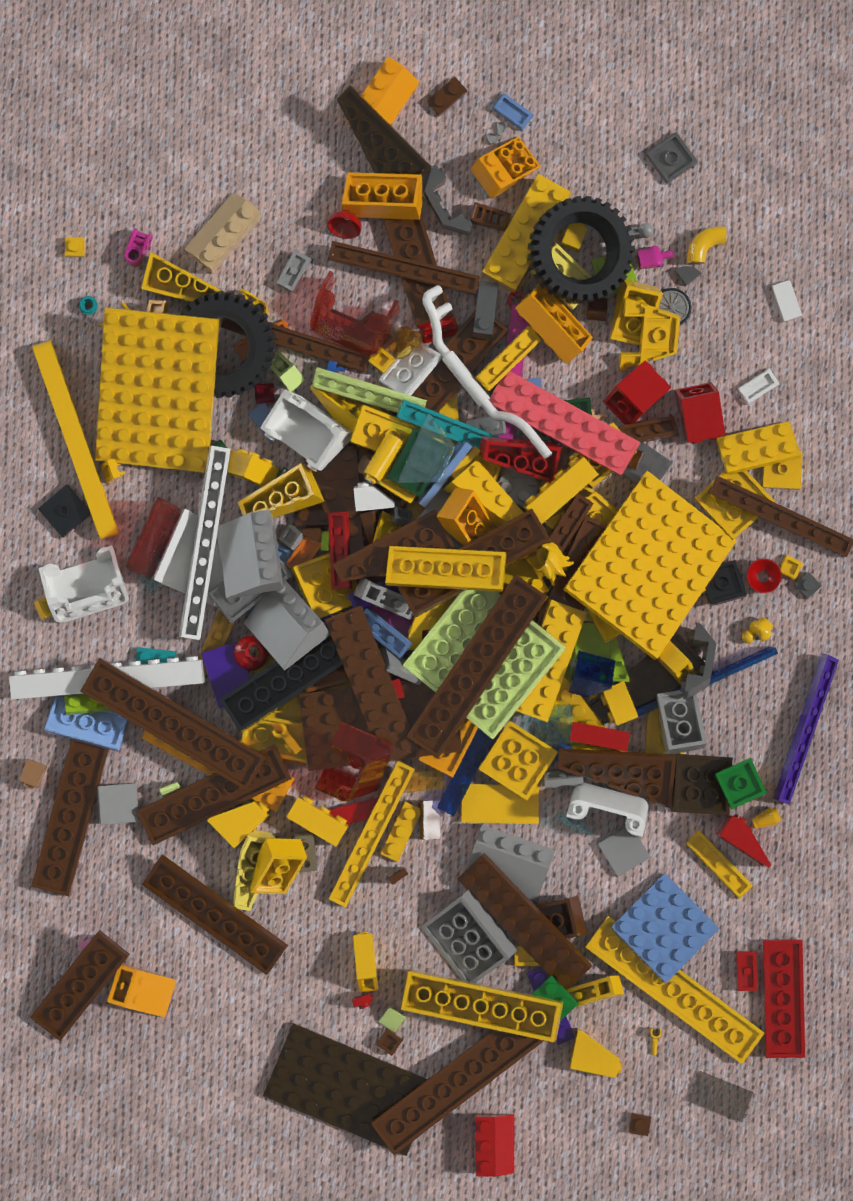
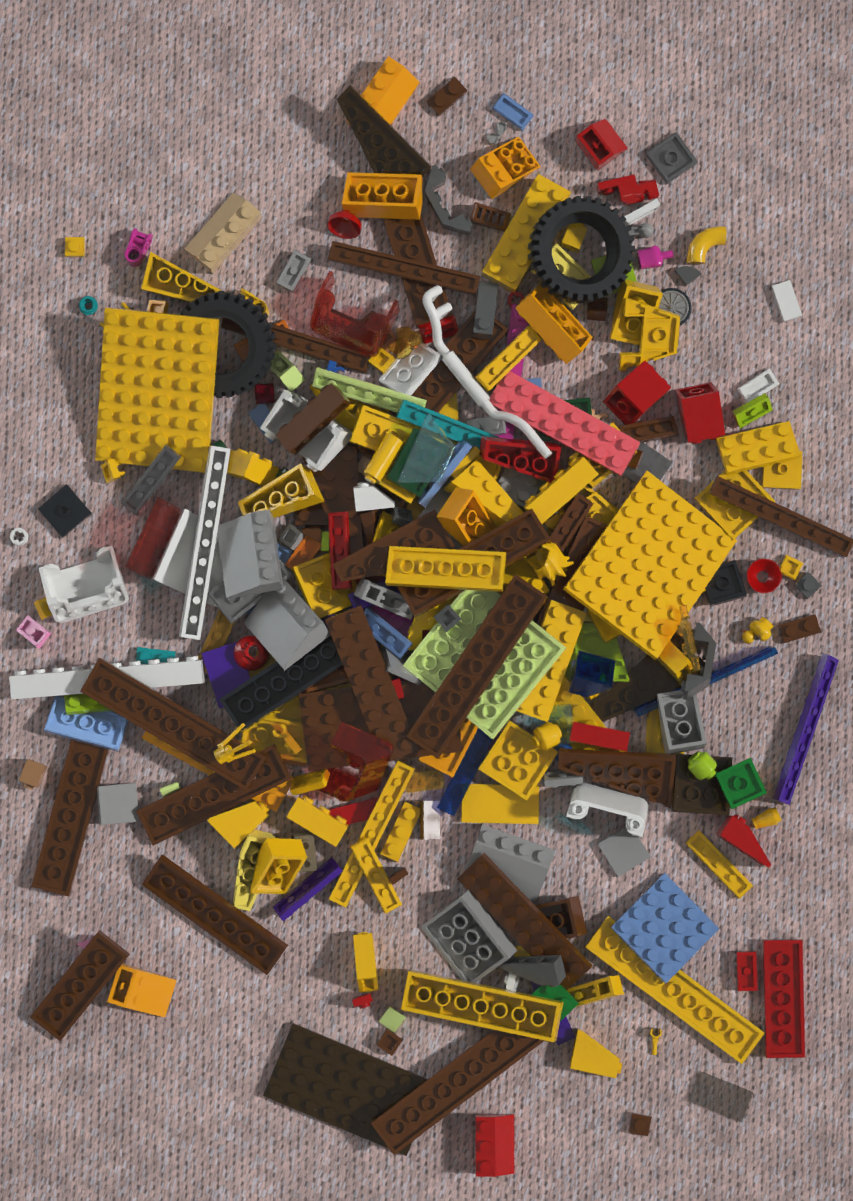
yellow beam [32,340,119,540] -> none
yellow brick [600,681,638,726] -> none
none -> white bush [10,528,29,546]
none -> bright pink slope [16,615,52,649]
none -> flat silver tile [121,445,182,515]
none -> yellow plant [214,723,256,764]
none -> dark purple plate [273,857,343,921]
none -> reddish brown brick [275,383,351,455]
none -> yellow tile [290,769,330,796]
none -> yellow tile [350,837,402,914]
none -> dark grey plate [434,604,462,632]
none -> dark grey slope [501,955,566,987]
none -> white plate [504,972,520,992]
none -> yellow head [532,722,562,750]
none -> red slope [575,118,628,171]
none -> red plate [597,174,659,205]
none -> white tile [624,199,660,226]
none -> clear yellow plate [677,605,701,671]
none -> lime head [688,751,717,780]
none -> lime plate [732,393,773,428]
none -> reddish brown plate [778,614,821,643]

